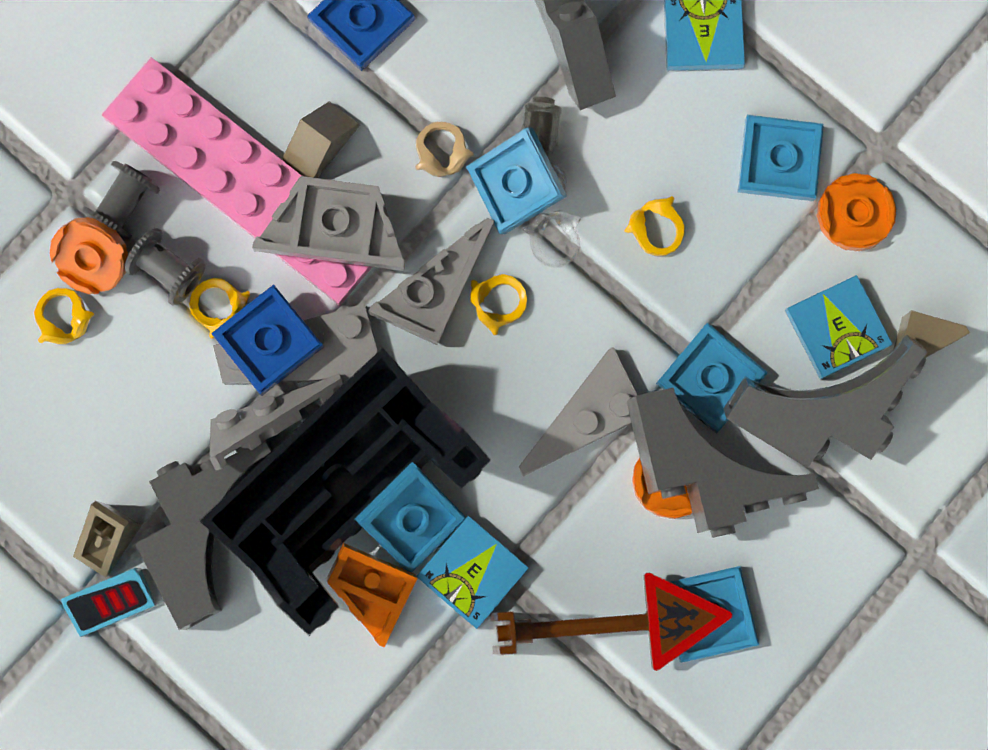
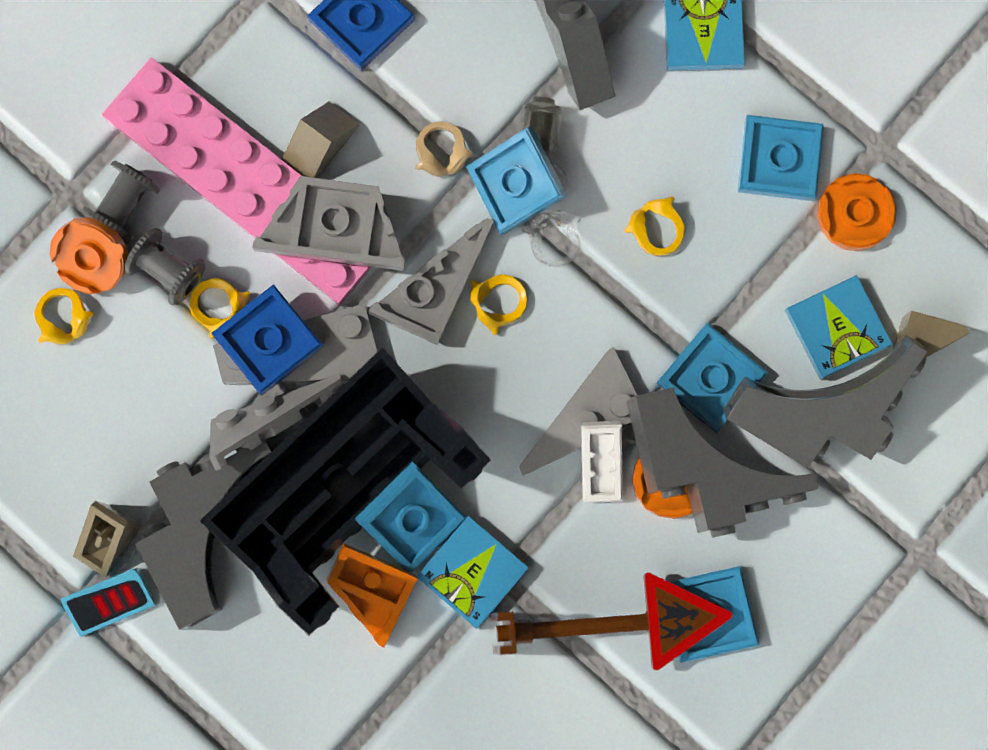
none -> white plate [581,421,623,503]

